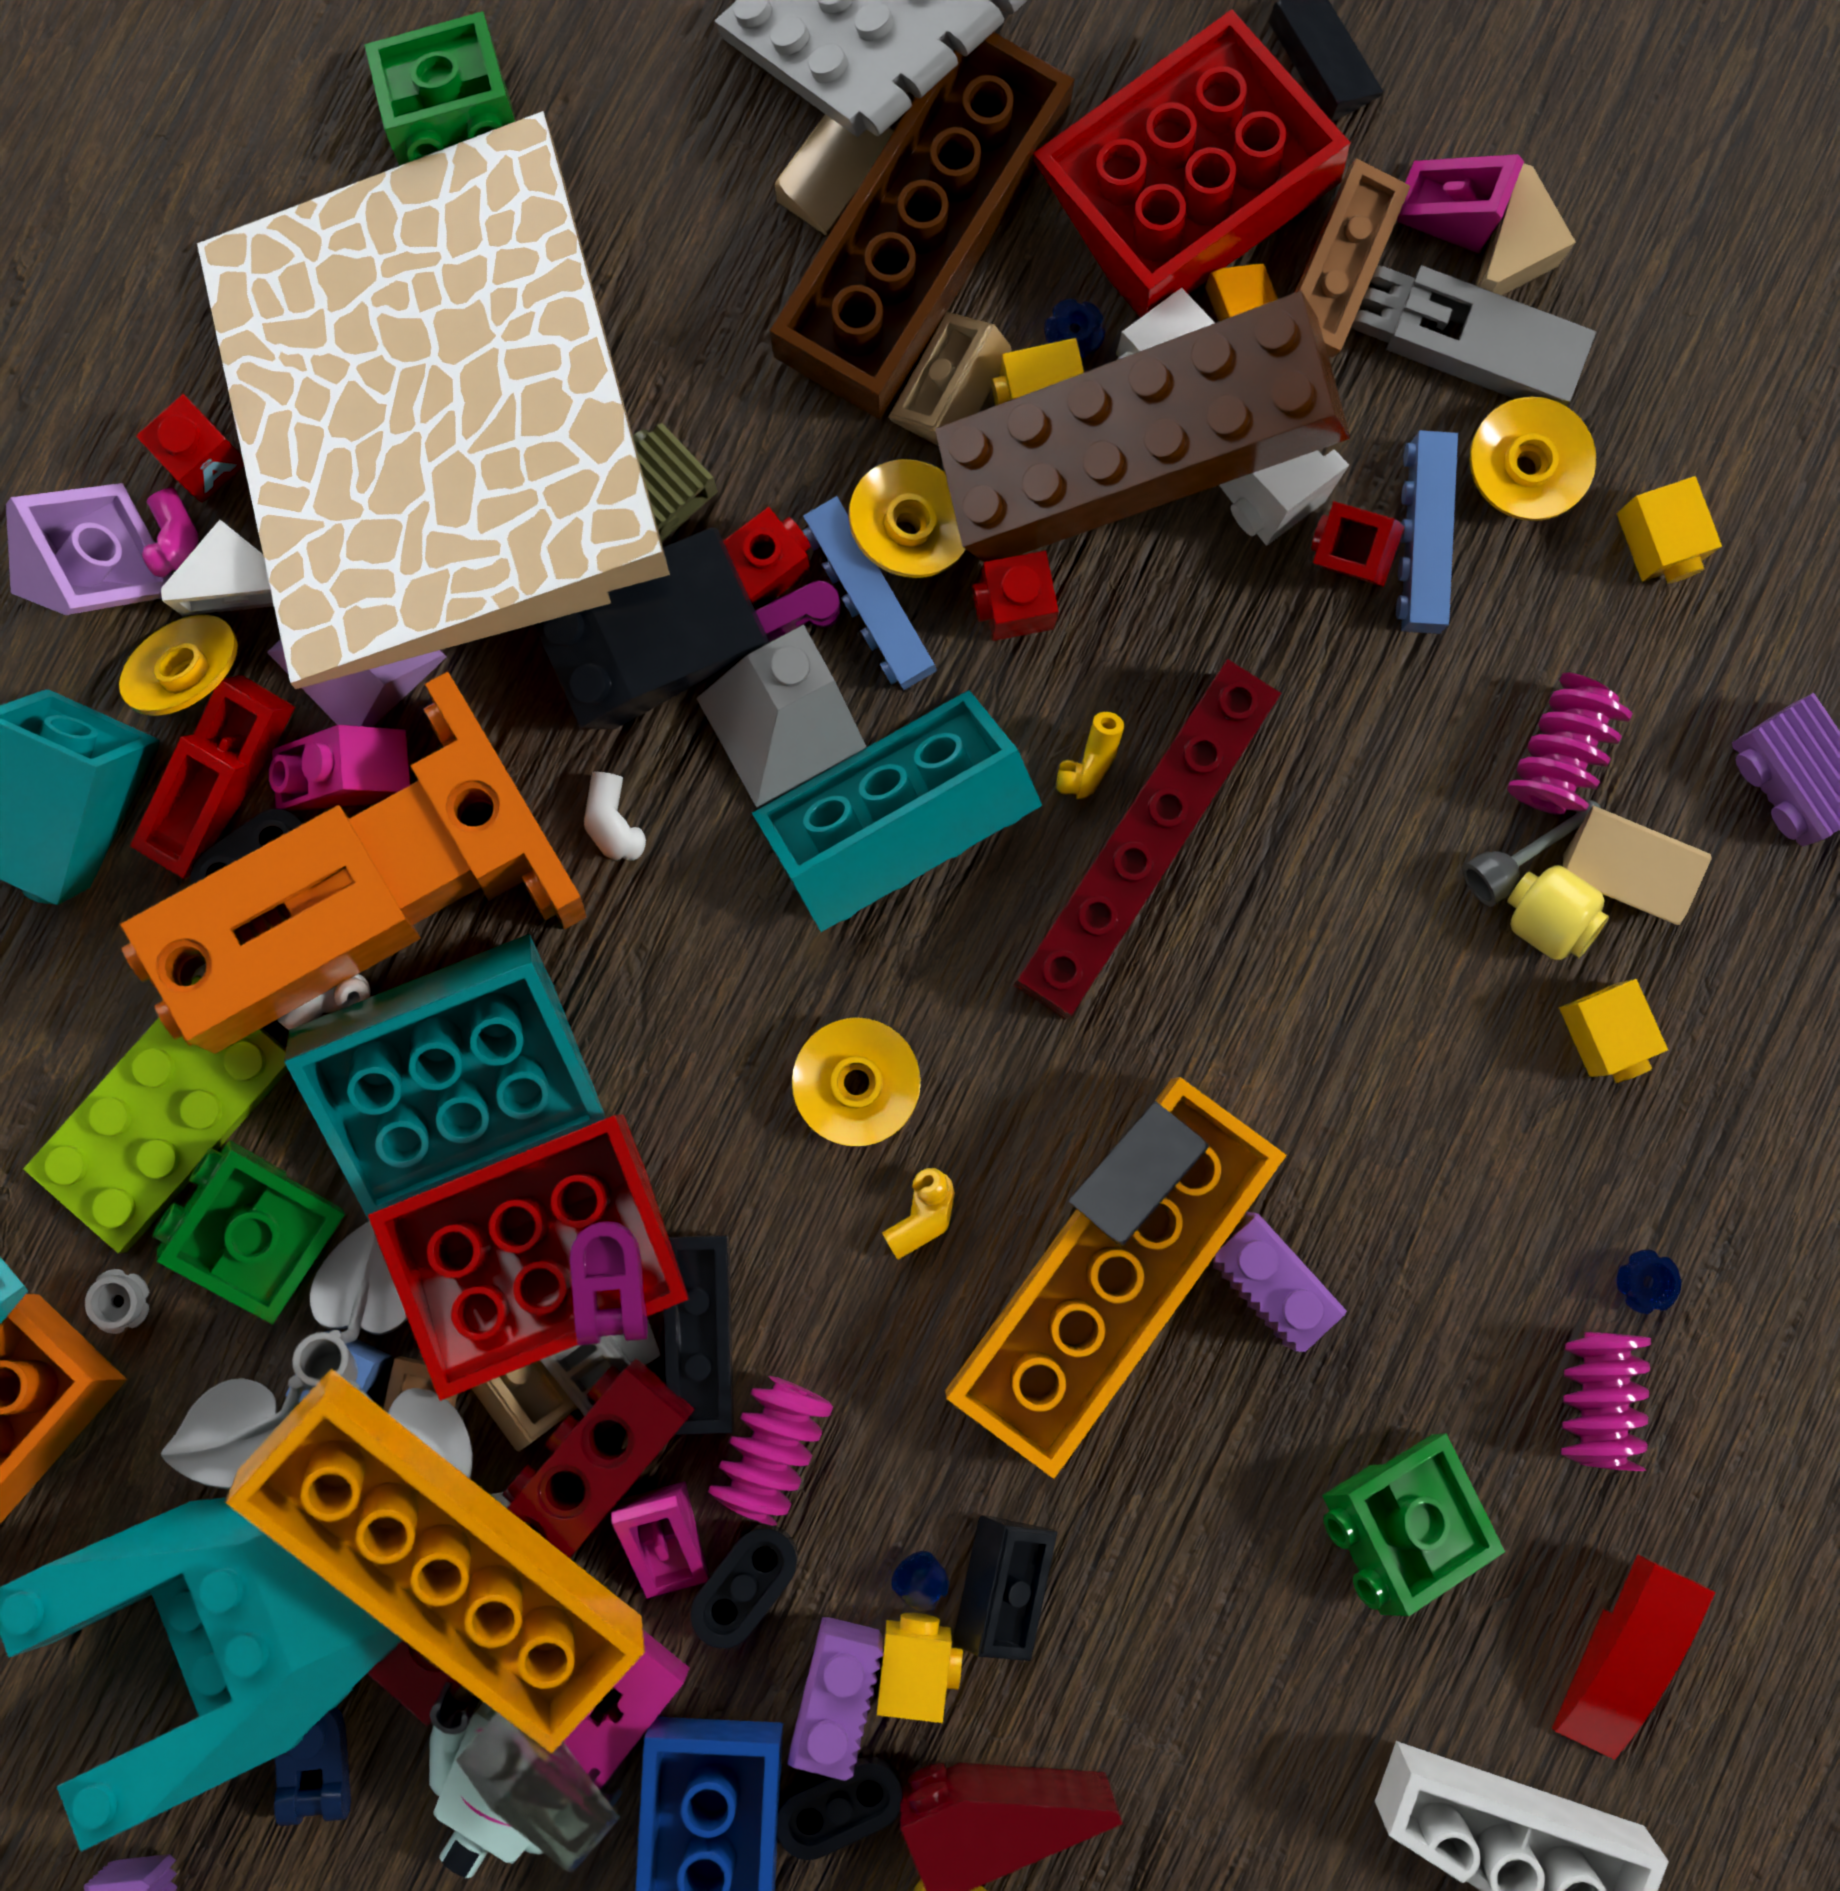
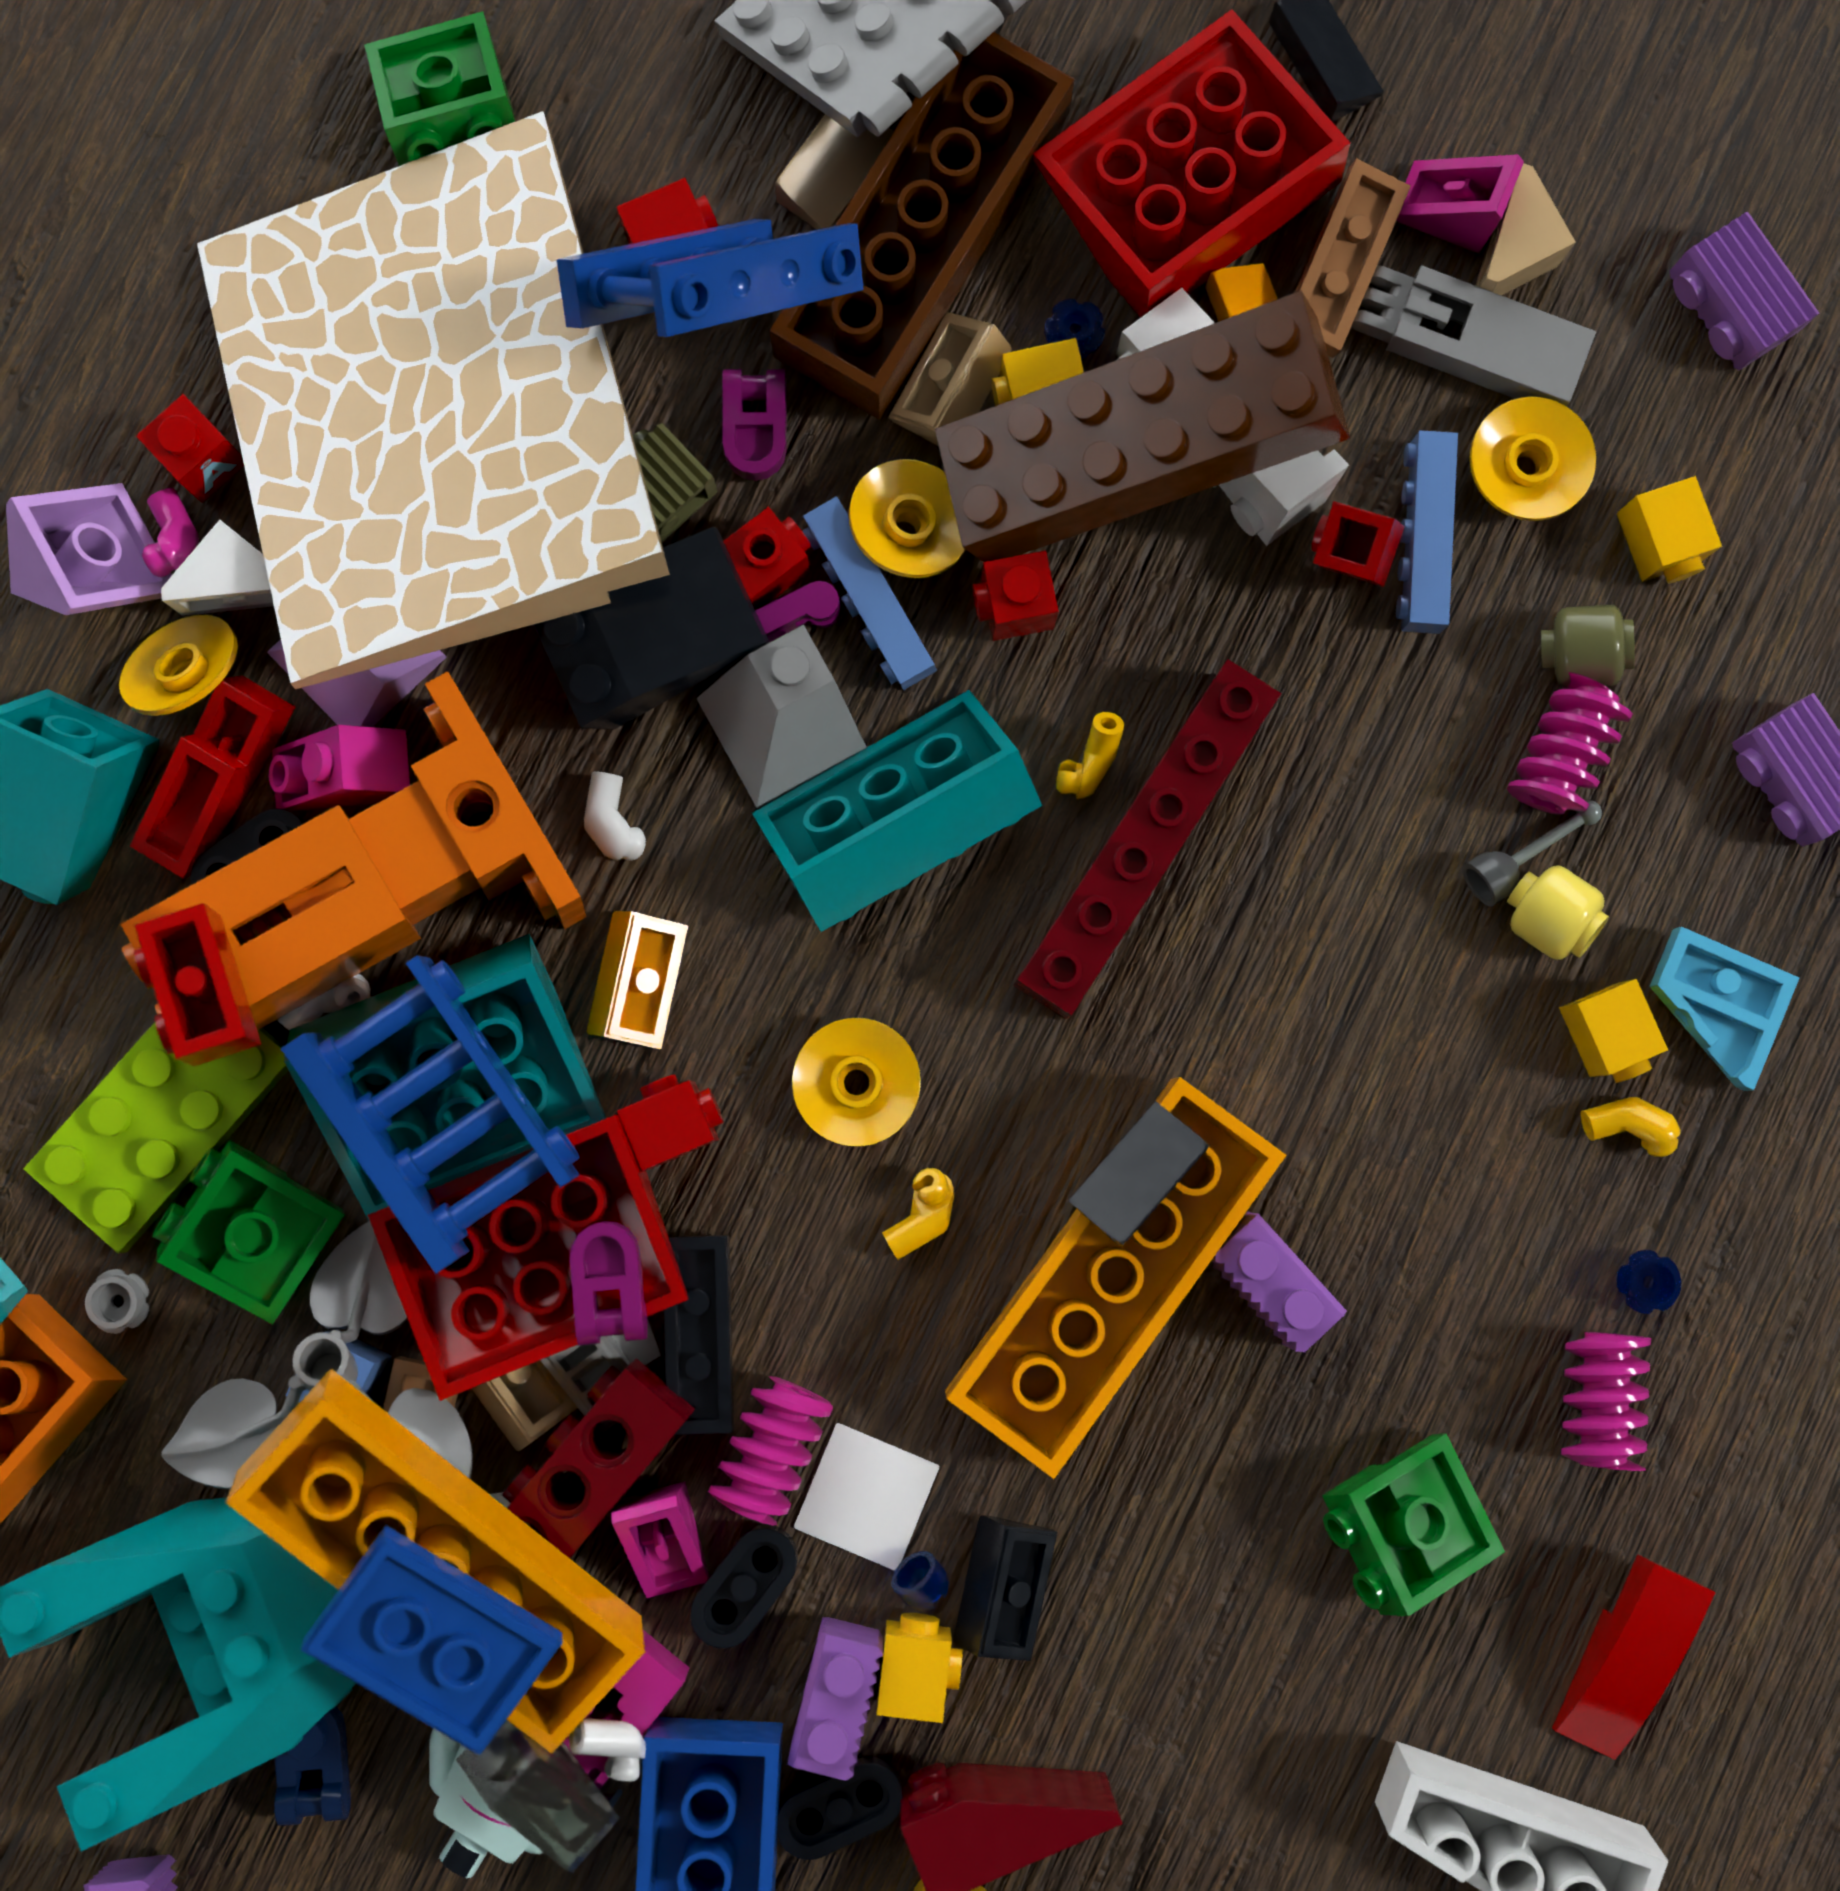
tan slope [1563,805,1711,925] -> none
none -> red brick [134,903,262,1066]
none -> blue fence [281,956,580,1274]
none -> blue tile [301,1525,562,1755]
none -> blue fence [556,219,863,337]
none -> white arm [569,1718,646,1782]
none -> light orange slope [587,911,688,1049]
none -> red brick [616,178,718,244]
none -> red brick [617,1074,724,1171]
none -> magenta plate [722,369,787,481]
none -> white sticker [794,1423,939,1571]
none -> olive head [1541,605,1635,688]
none -> yellow arm [1581,1097,1681,1157]
none -> medium azure wing [1649,927,1799,1091]
none -> medium lavender brick [1669,212,1820,371]

